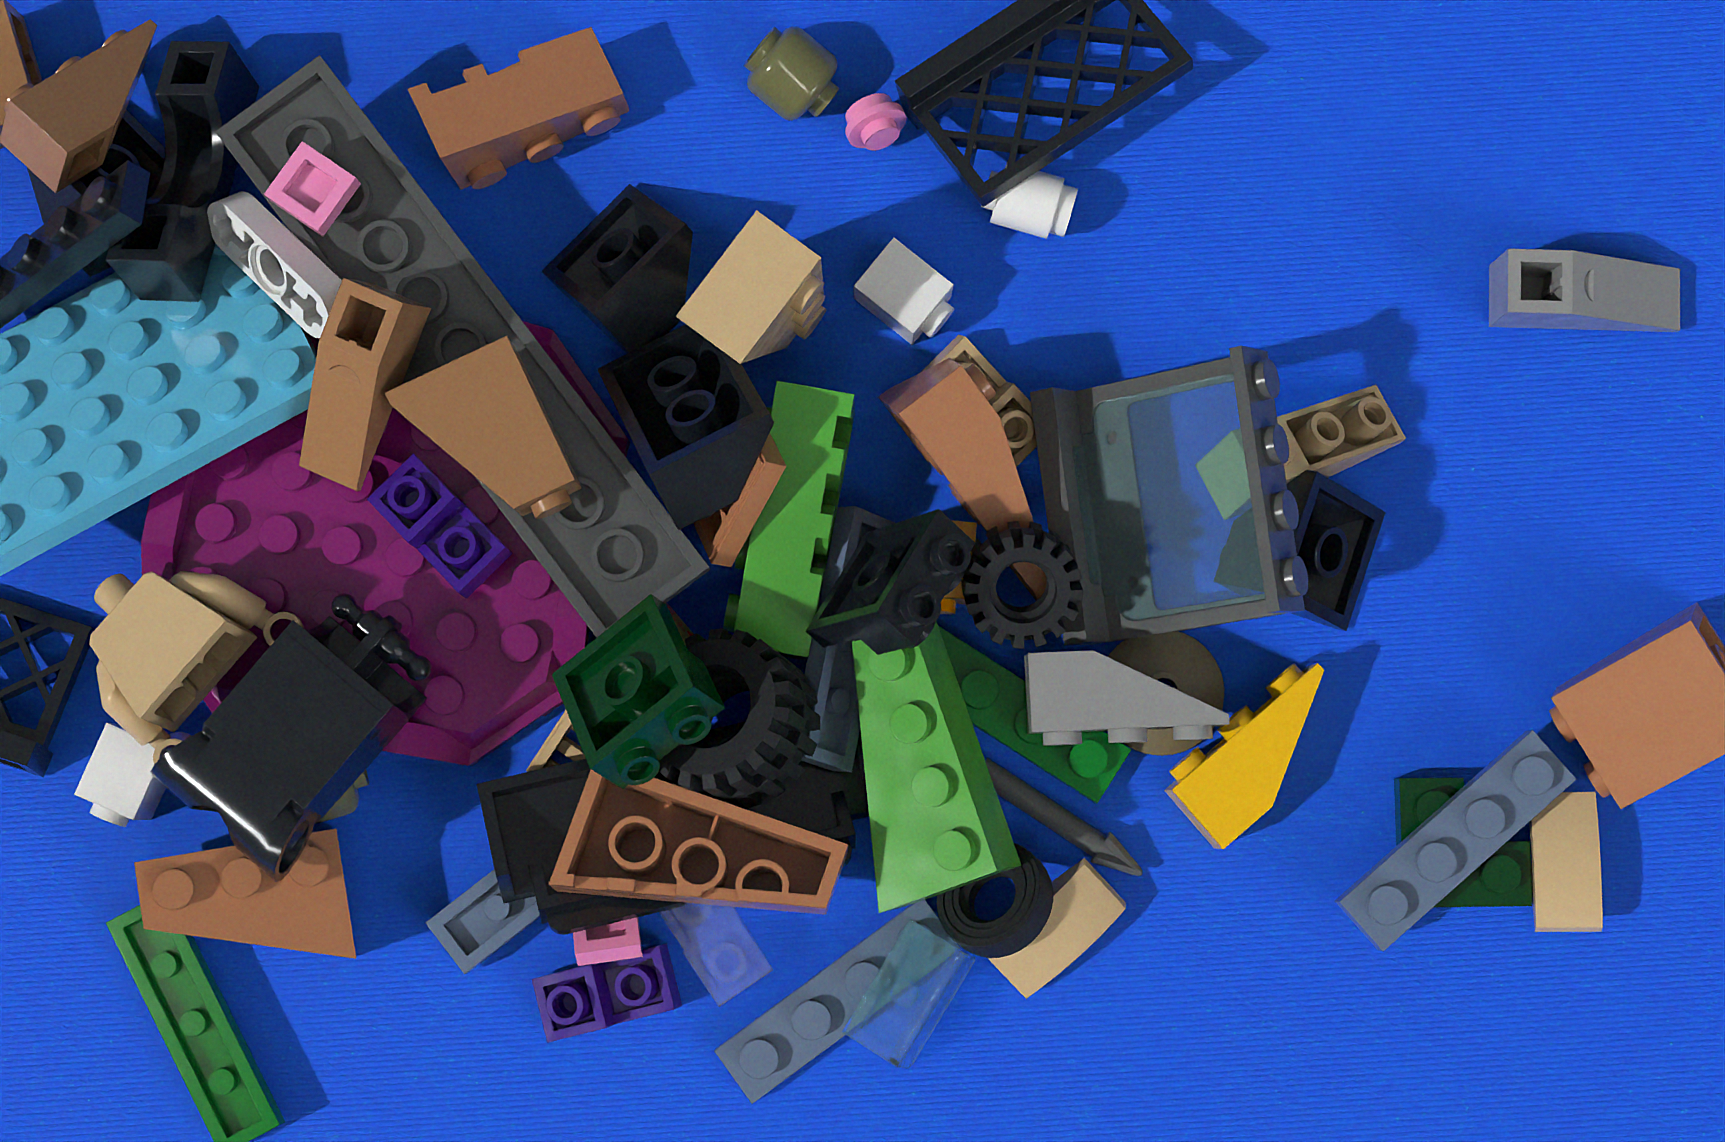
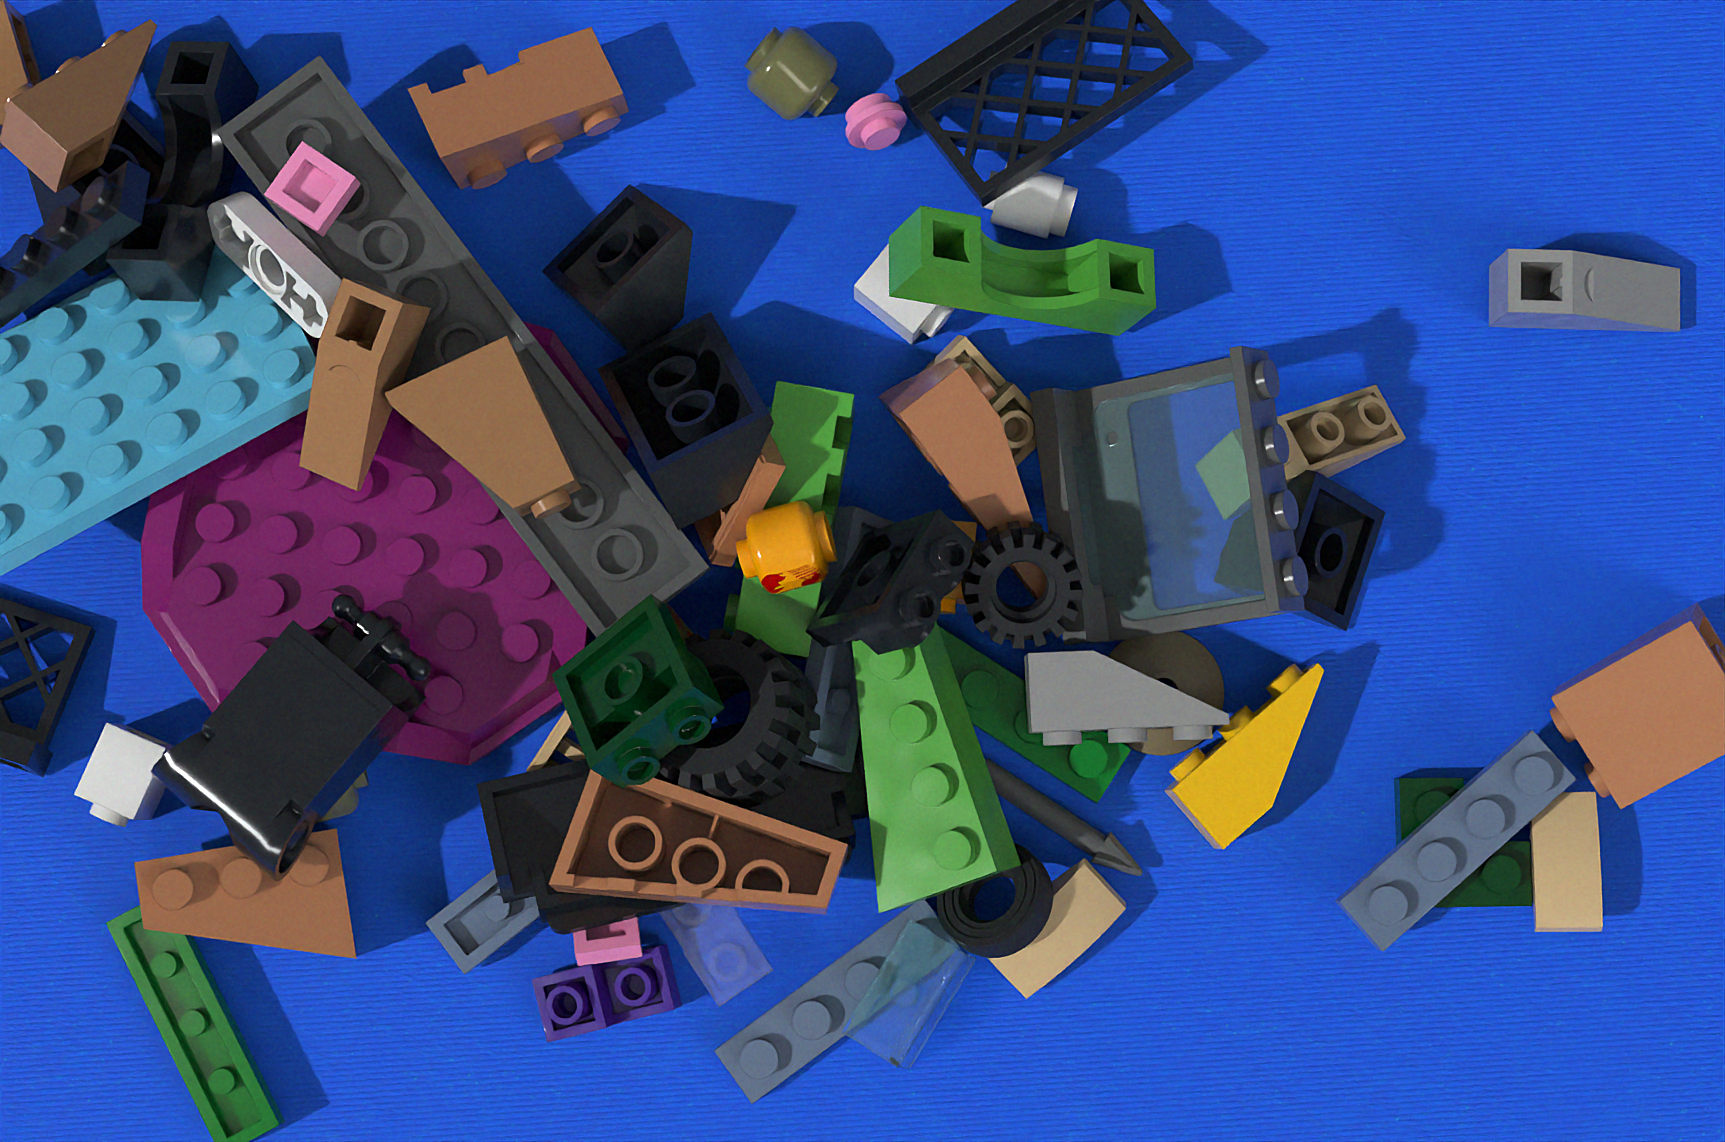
tan torso [89,571,304,764] -> none
dark purple slope [367,453,513,599] -> none
tan wedge [676,210,826,364] -> none
none -> light orange head [736,501,838,594]
none -> bright green arch [889,206,1156,336]

